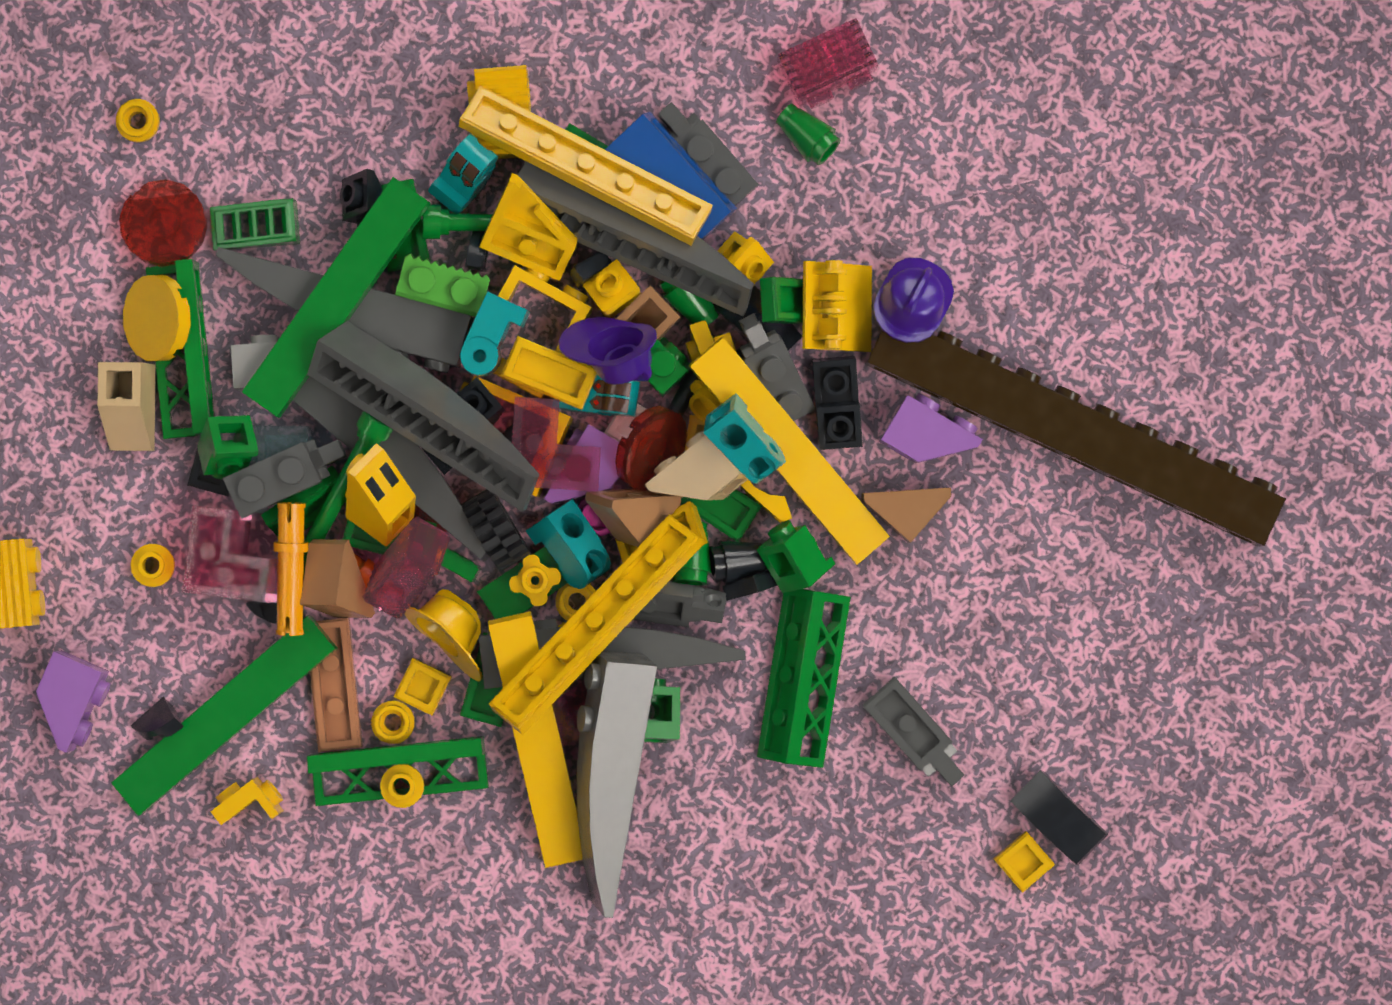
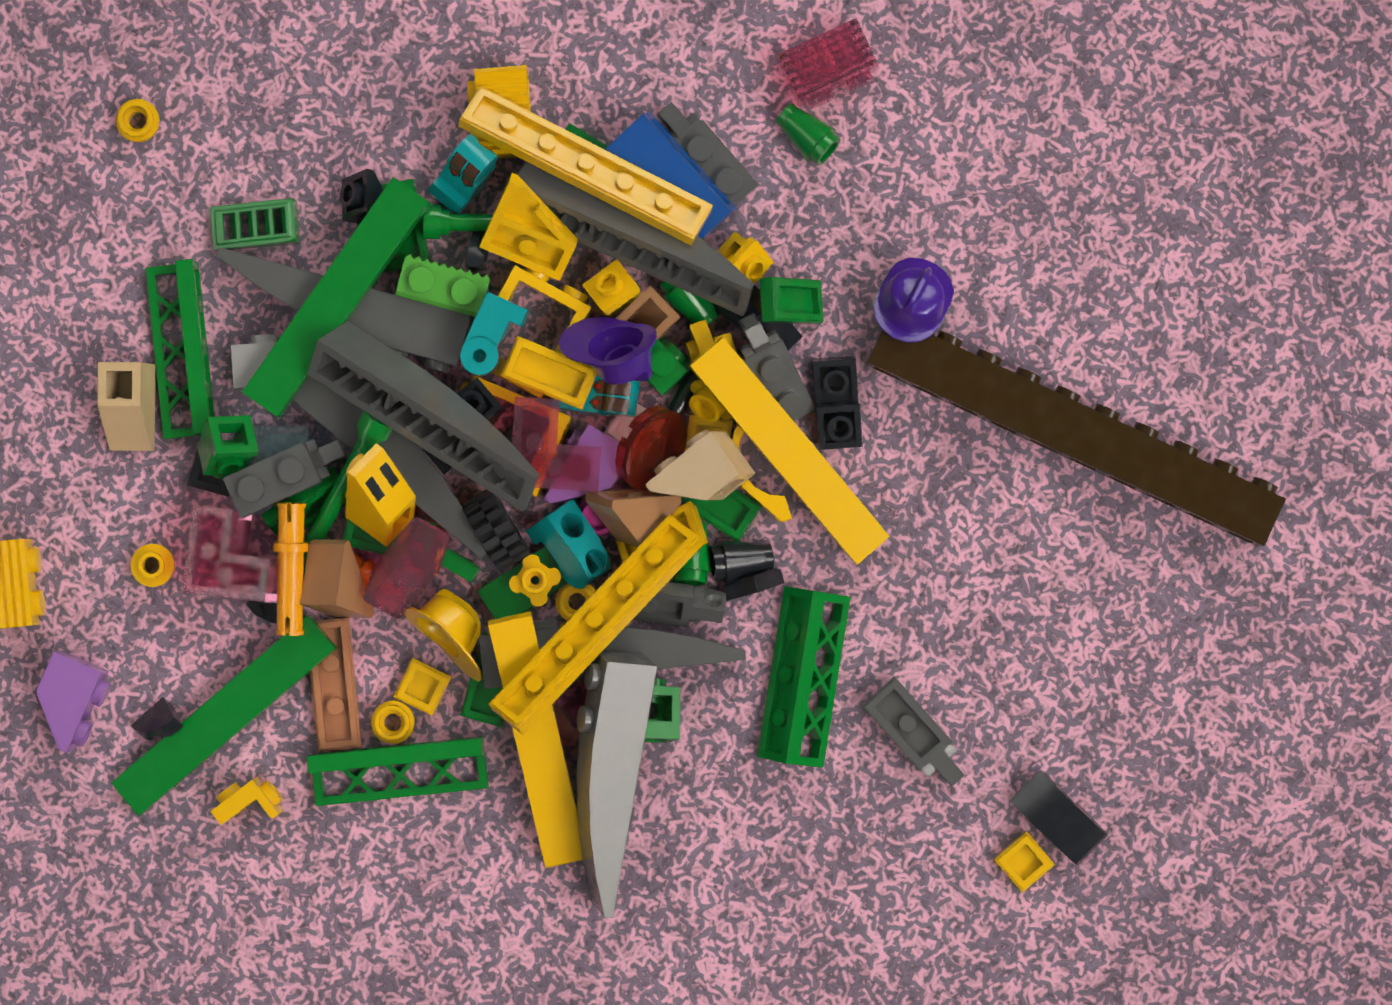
clear red tile [119,179,208,267] -> none
yellow tile [123,275,191,361] -> none
yellow plate [380,764,424,808] -> none
black tile [570,252,612,289] -> none
teal leg [703,393,786,484] -> none
green brick [756,520,836,593] -> none
yellow hinge [802,260,872,352] -> none
medium nougat slope [862,487,952,543] -> none
medium lavender slope [879,393,983,463] -> none

